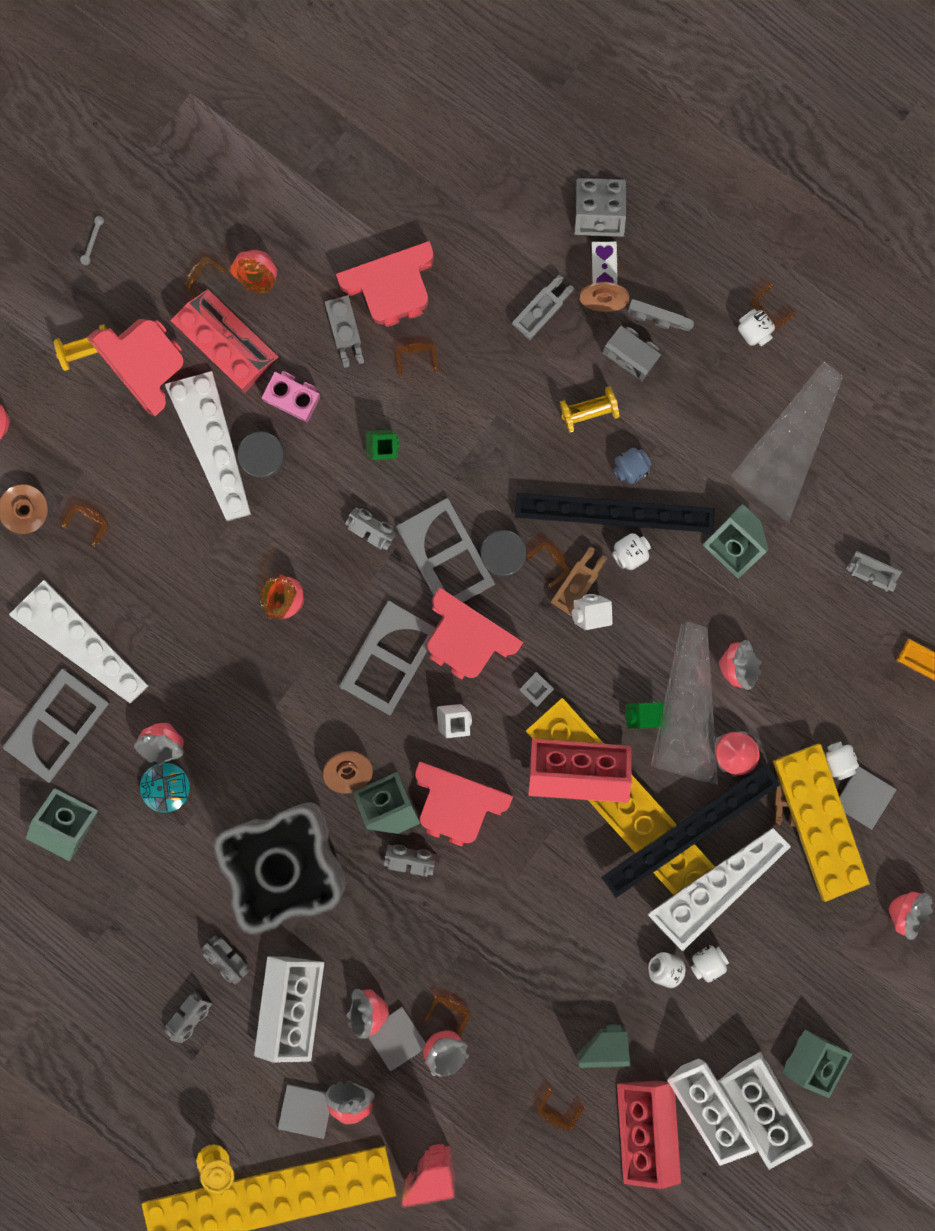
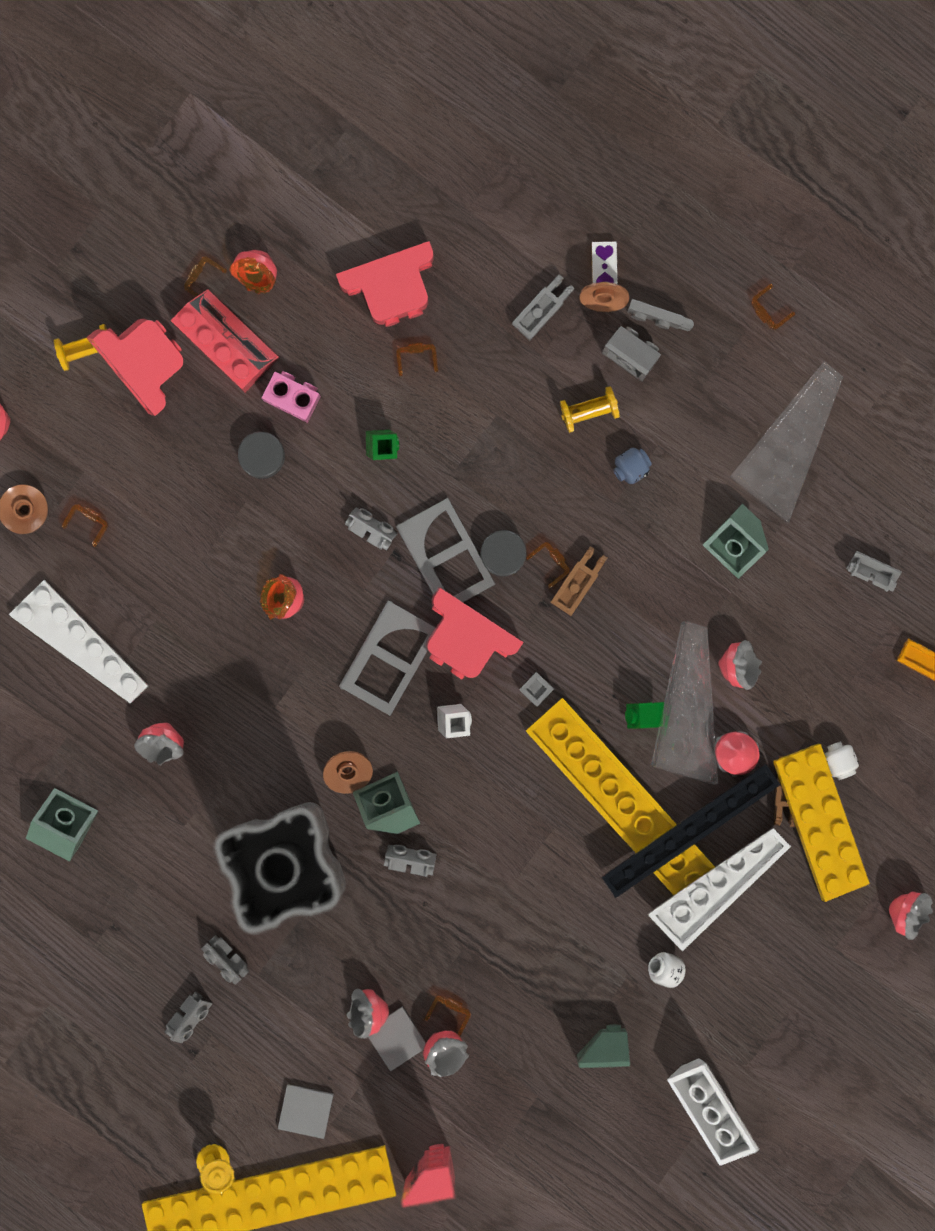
light grey window [2,668,110,783] -> none
light grey hinge [80,216,104,266] -> none
teal dish [140,763,190,813] -> none
white wing [165,371,251,521] -> none
white slope [254,956,324,1062] -> none
light grey hinge [325,296,364,368] -> none
light grey hair [325,1080,375,1124] -> none
coral brick [415,761,513,846] -> none
black plate [515,493,715,533] -> none
coral slope [529,739,632,803] -> none
clear orange piece [537,1087,584,1131] -> none
white brick [572,594,612,630] -> none
light grey bracket [575,178,626,237] -> none
white head [612,533,651,570] -> none
coral slope [617,1081,681,1189] -> none
white head [690,945,729,983] -> none
white slope [717,1051,813,1170] -> none
white head [738,308,775,347] -> none
sand green slope [782,1030,852,1098] -> none
light grey piece [839,767,896,830] -> none

